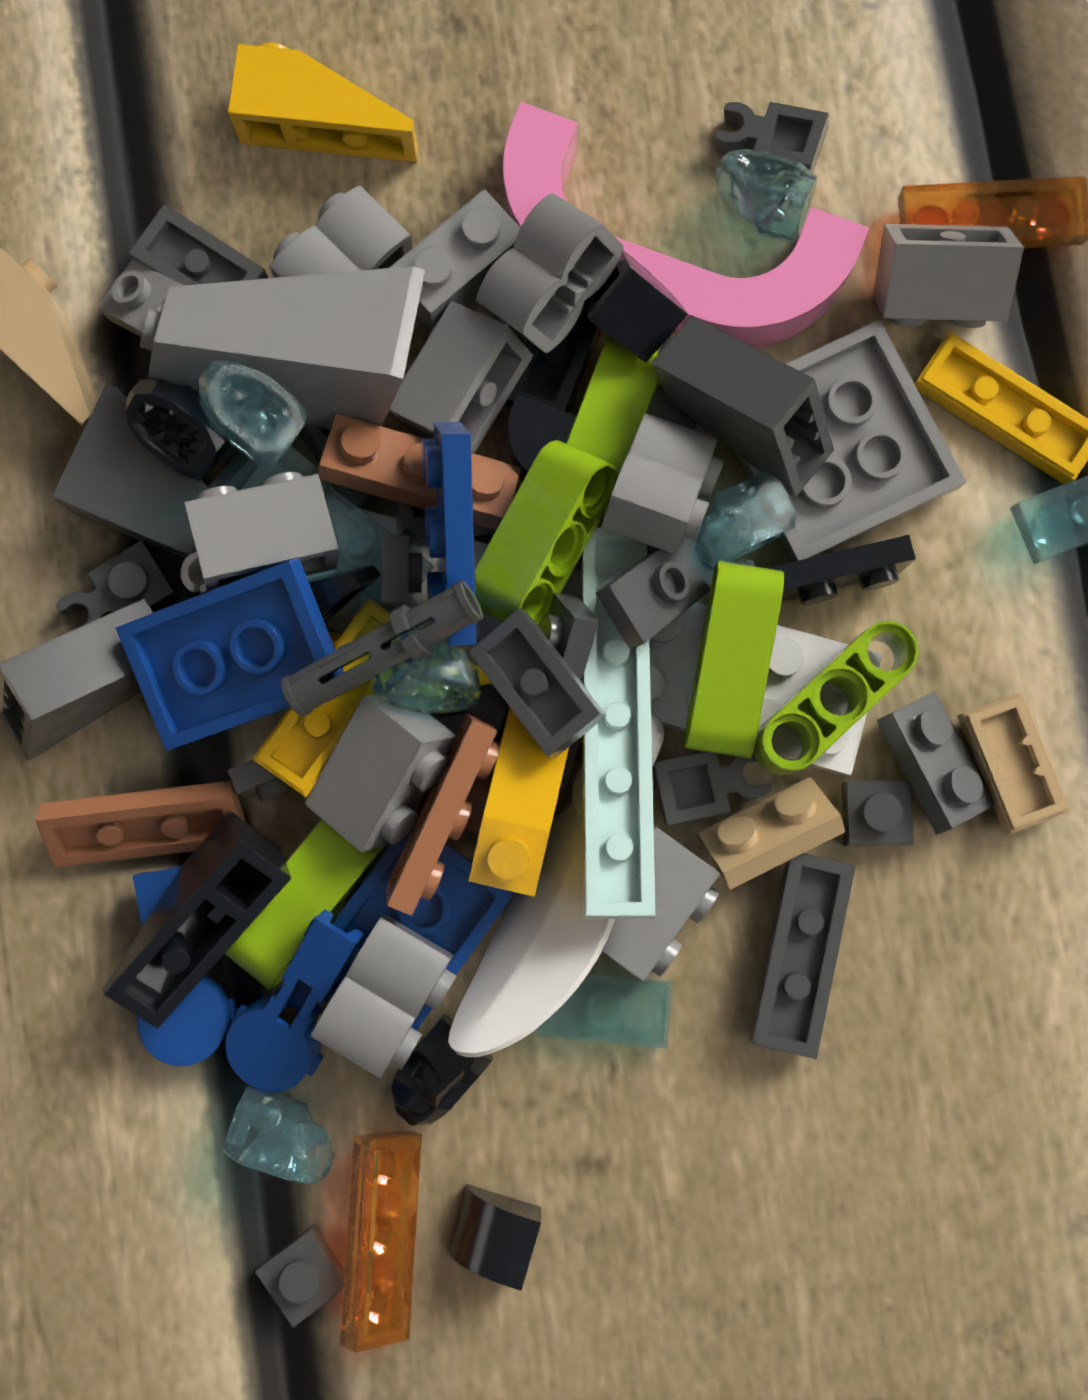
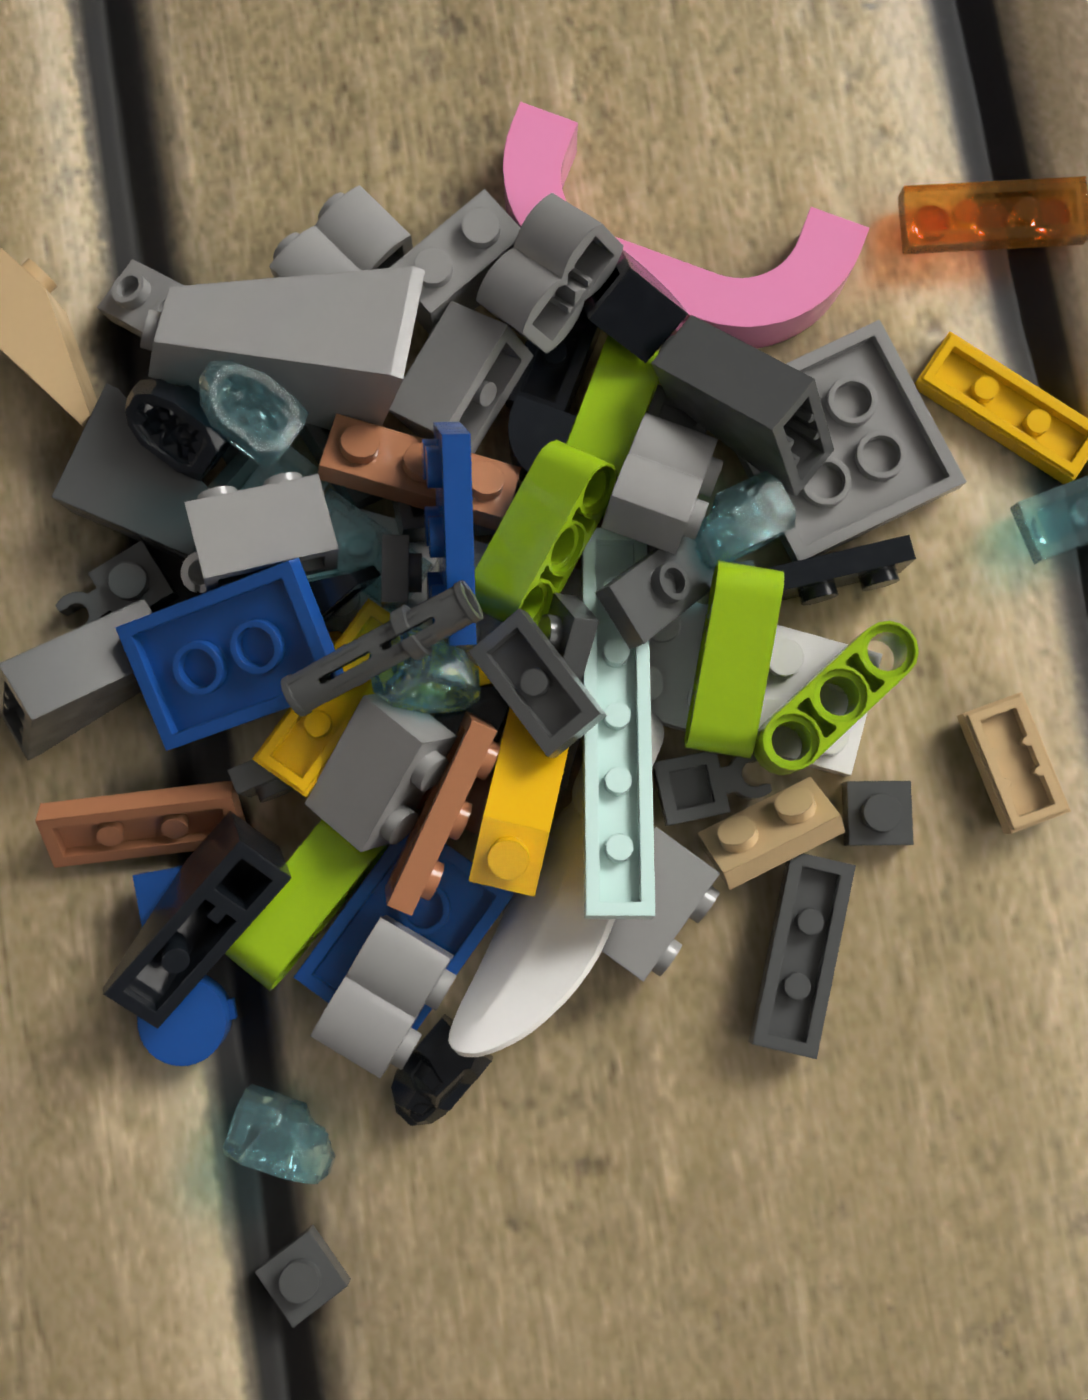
dark grey plate [128,204,268,285] -> none
blue piece [226,909,364,1092] -> none
yellow slope [228,42,419,162] -> none
clear orange plate [340,1130,422,1353] -> none
black brick [448,1184,541,1291] -> none
clear light blue plate [537,973,673,1049] -> none
dark grey plate [714,102,829,180] -> none
clear light blue rock [715,149,818,245] -> none
light grey brick [873,224,1024,328] -> none
dark grey plate [877,691,995,835] -> none

